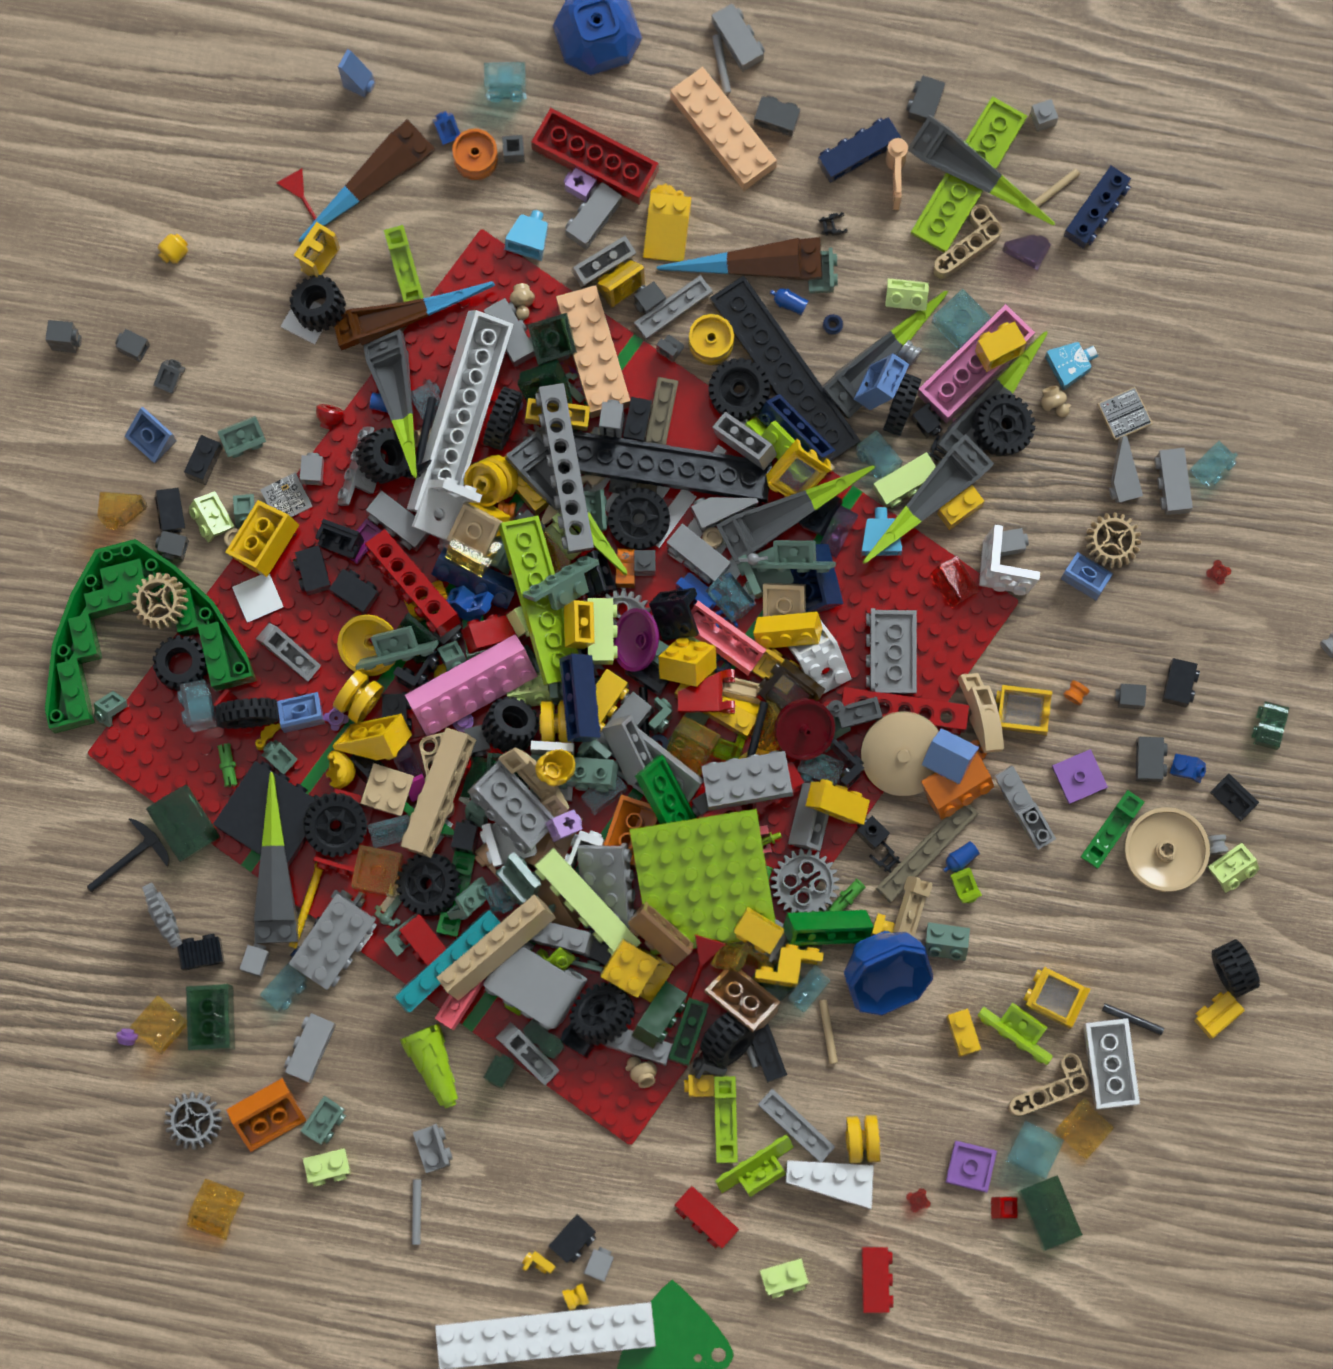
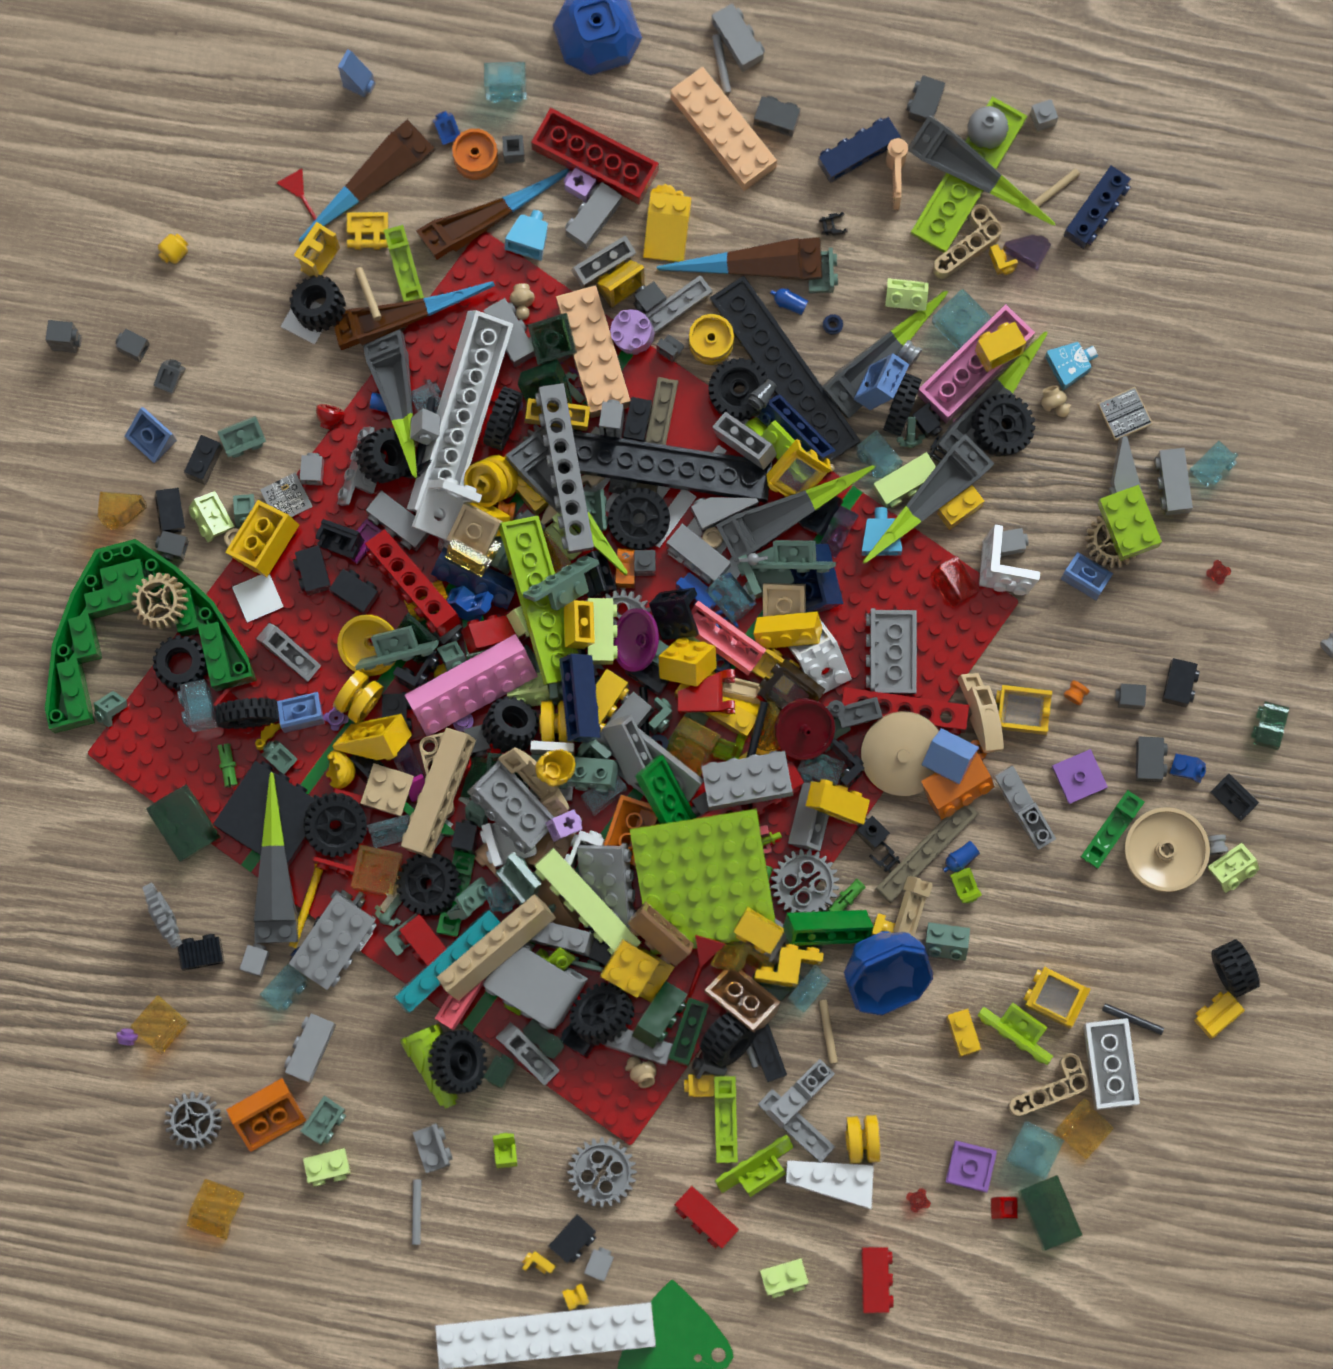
black piece [87,818,170,892] -> none
clear green slope [186,984,235,1051] -> none
none -> yellow plate [347,212,389,250]
none -> tan bar [355,267,382,321]
none -> light grey brick [410,408,440,446]
none -> reddish brown plate [416,169,570,260]
none -> black wheel [428,1030,487,1094]
none -> lime bracket [493,1133,518,1169]
none -> light grey gear [567,1137,637,1208]
none -> lavender brick [610,309,654,355]
none -> dark grey cone [748,379,777,410]
none -> light grey slope [766,1059,835,1128]
none -> sand green piece [897,417,925,448]
none -> light grey cylinder [967,106,1008,149]
none -> yellow bracket [988,244,1018,275]
none -> lime brick [1098,484,1162,561]

